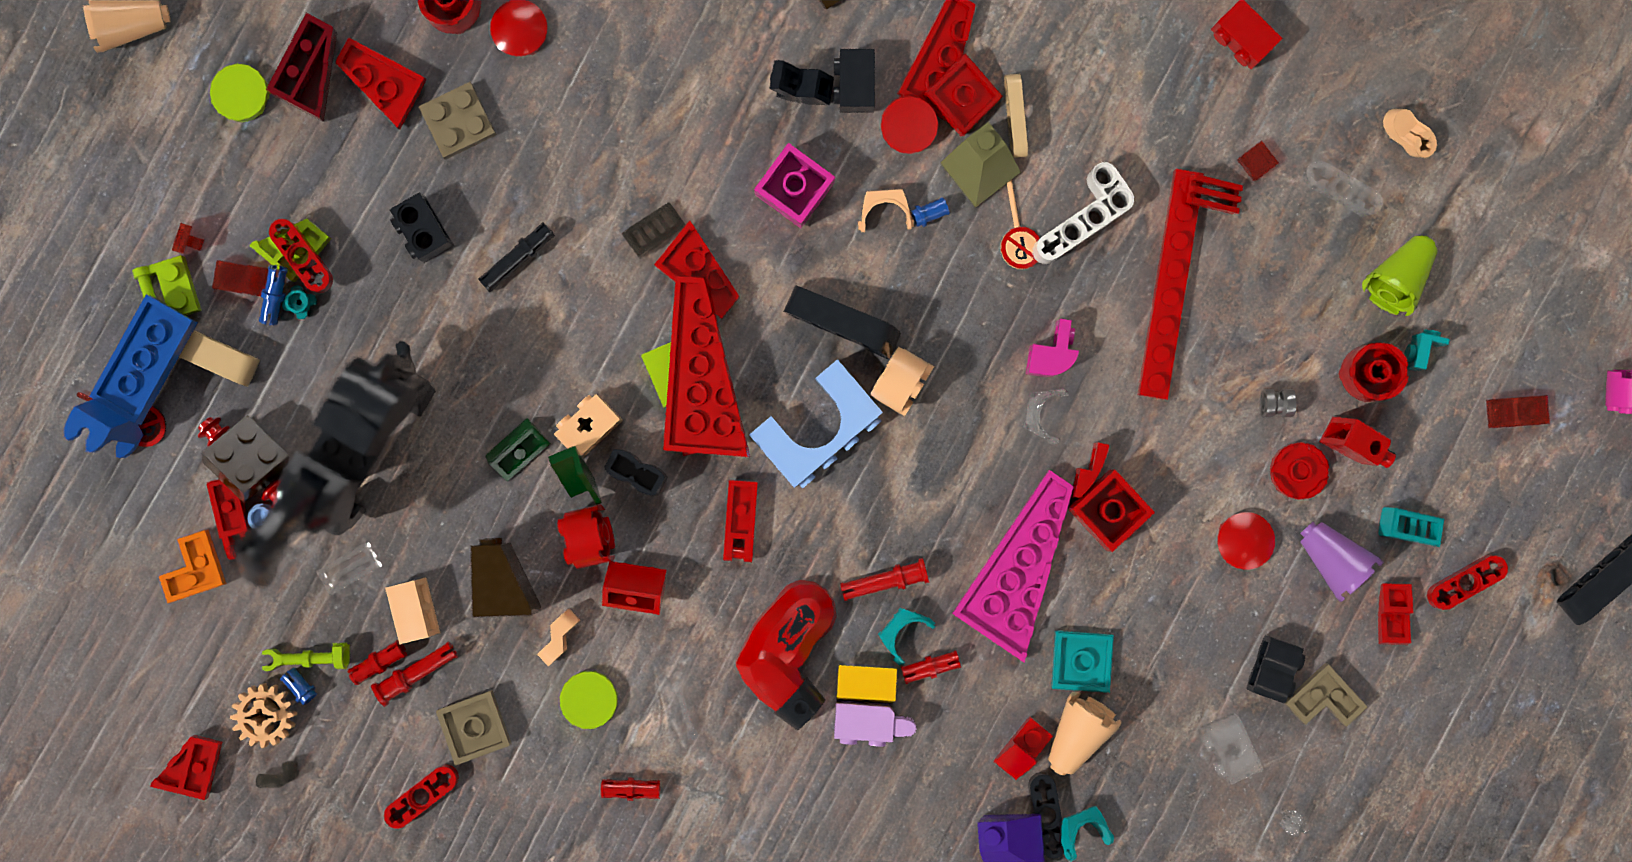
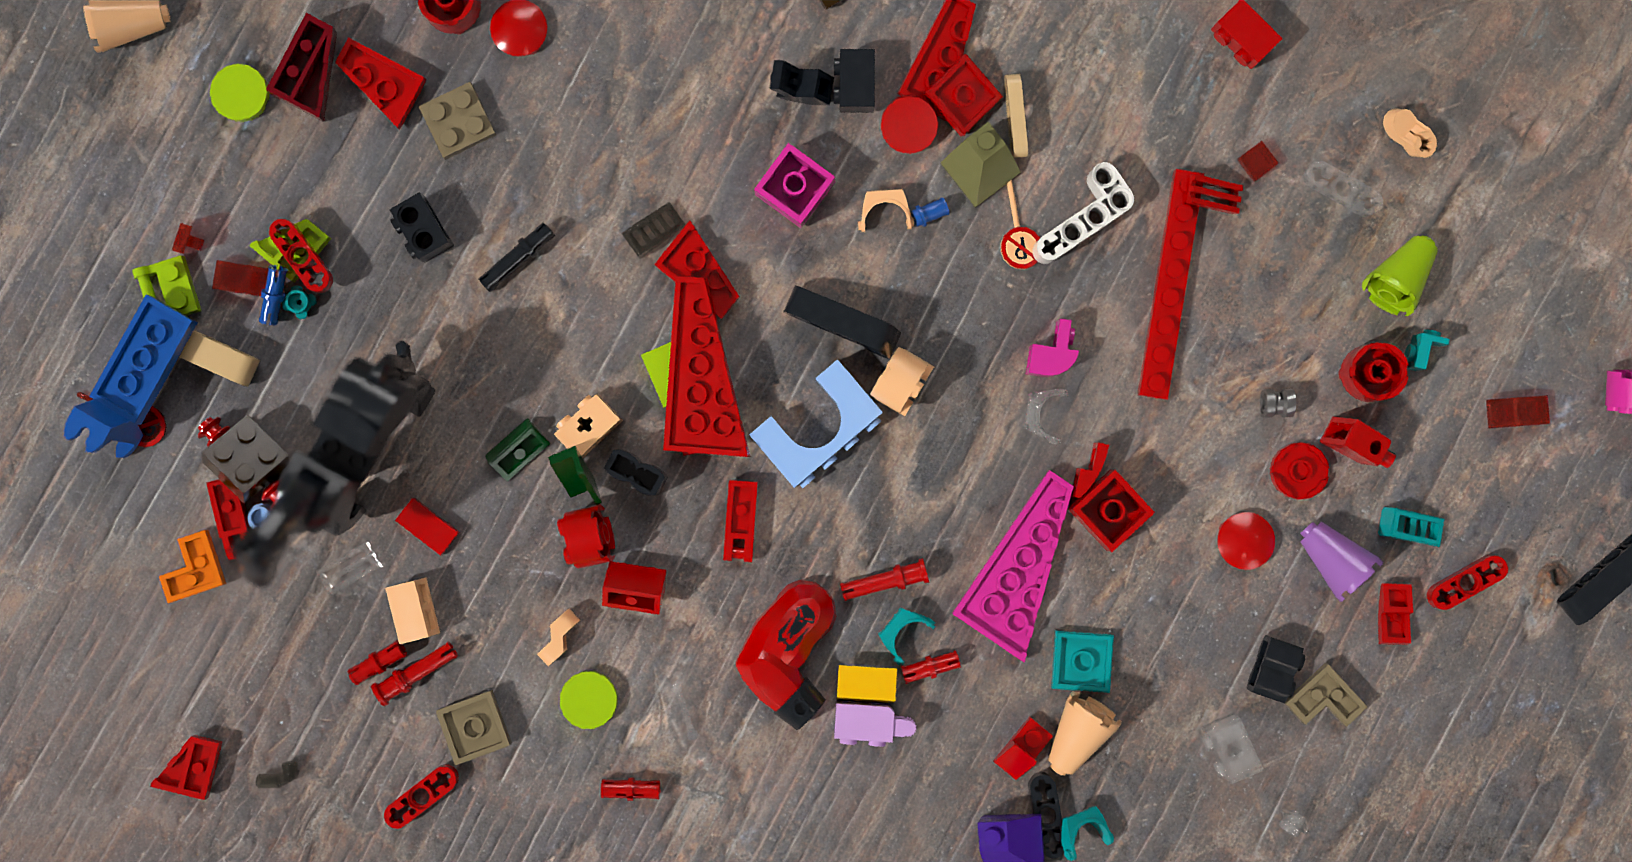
light nougat gear [230,683,297,748] -> none
lime piece [262,642,350,671] -> none
blue pin [280,667,317,705] -> none
dark brown slope [470,538,541,617] -> none
none -> red tile [395,498,460,556]

